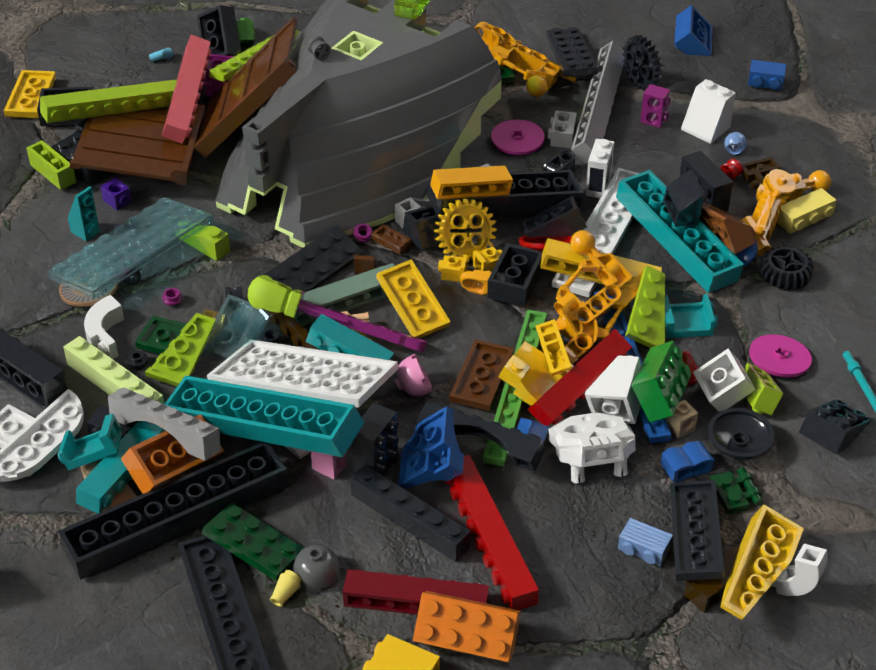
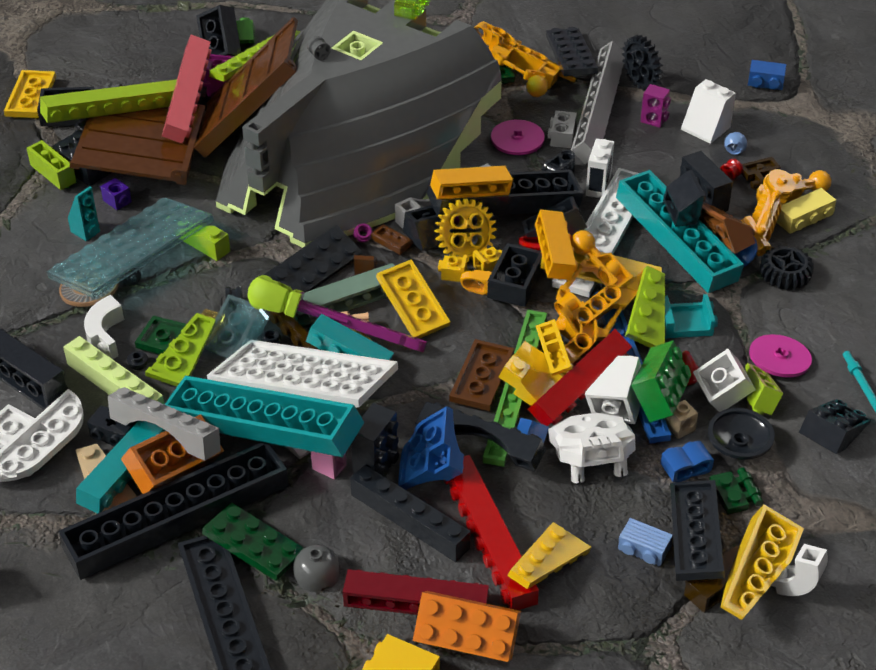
teal panel [58,413,123,471] -> none
medium azure arm [149,48,174,62] -> none
magenta plate [162,288,183,306] -> none
light yellow cone [270,570,301,607] -> none
bright pink cylinder [395,354,433,397] -> none
blue slope [674,5,713,56] -> none
none -> yellow wing [508,522,592,589]
none -> light orange brick [535,209,578,280]

